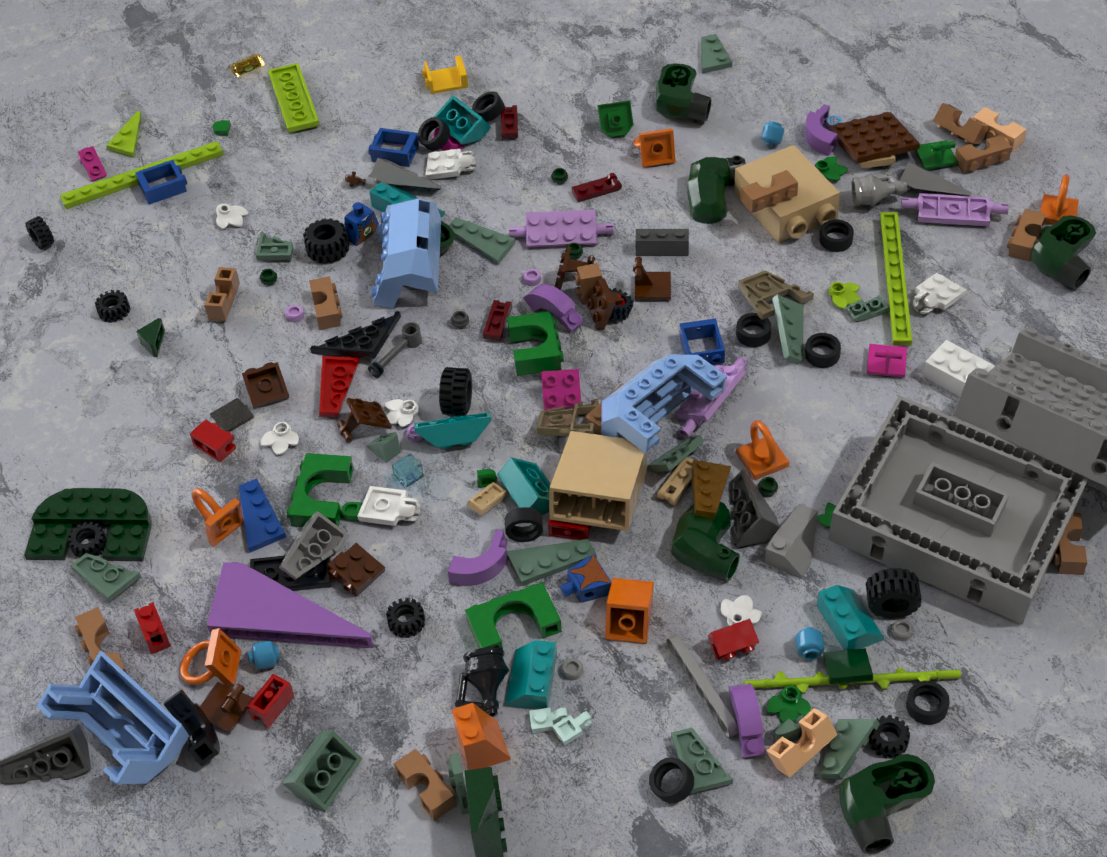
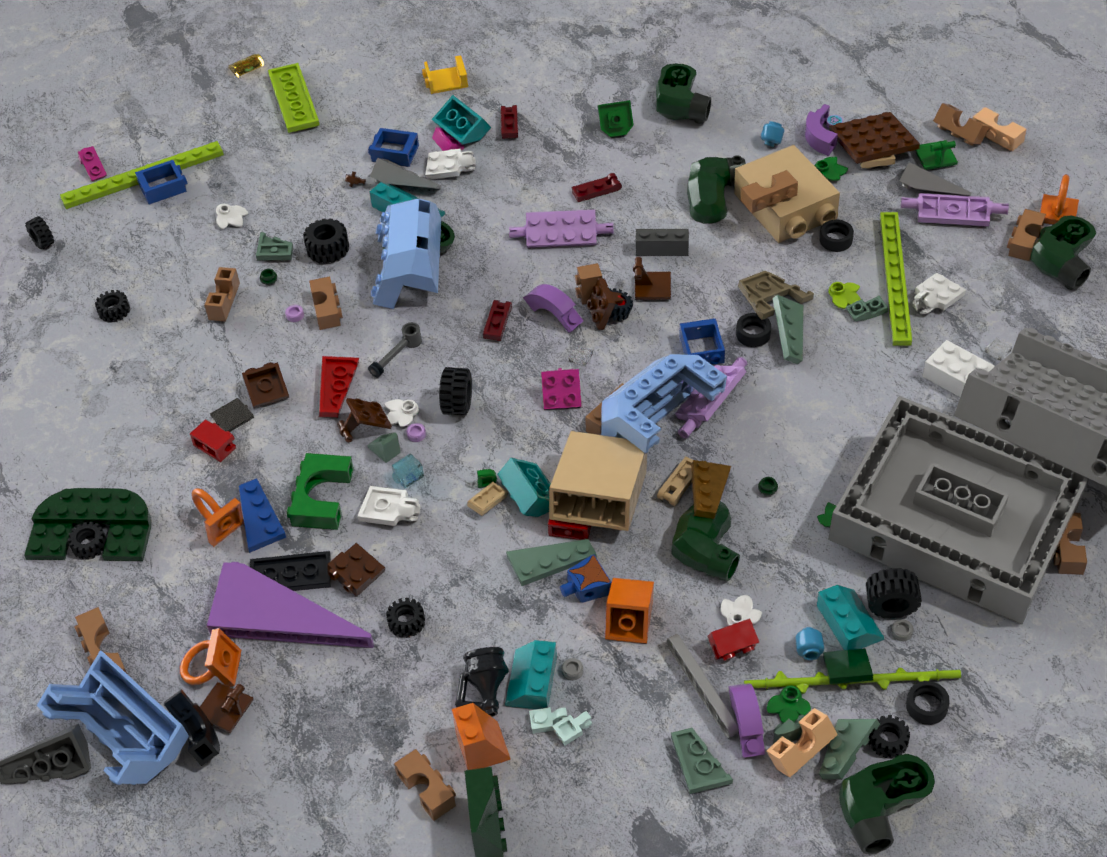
sand green wing [70,553,141,602] -> none
lime wing [106,111,141,158] -> none
red brick [134,602,171,654] -> none
dark green slope [136,318,165,357] -> none
green tile [212,120,231,136] -> none
red brick [247,674,294,729] -> none
dark azure head [248,641,280,670] -> none
white plate [261,422,299,455] -> none
light grey wedge [279,511,349,580] -> none
sand green slope [282,730,362,811] -> none
black tile [310,311,401,358] -> none
green tile [341,502,362,522] -> none
blue torso [344,202,379,246] -> none
teal wedge [414,412,491,449] -> none
black tyre [418,117,450,151] -> none
sand green wing [447,753,469,814] -> none
medium lavender arch [448,529,508,586] -> none
sand green wing [449,217,515,265] -> none
dark grey plate [451,311,469,328] -> none
green arch [465,582,562,649] -> none
black tyre [472,91,505,122] -> none
black tyre [504,507,543,542] -> none
green arch [507,311,564,376] -> none
lavender tile [523,269,541,286] -> none
dark tan wing [537,399,599,437] -> none
dark green plate [551,168,568,183] -> none
reddish brown plate [555,246,595,290] -> none
dark green plate [565,243,583,259] -> none
orange tile [634,128,676,167] -> none
sand green wing [648,435,704,473] -> none
black tyre [649,757,694,803] -> none
sand green wing [701,34,732,74] -> none
dark grey wedge [730,469,780,547] -> none
orange tile [736,420,789,480] -> none
light grey wedge [765,504,818,579] -> none
black tyre [805,333,841,368] -> none
light grey piece [851,172,907,207] -> none
dark pink plate [867,344,907,377] -> none
medium nougat arch [955,135,1012,174] -> none

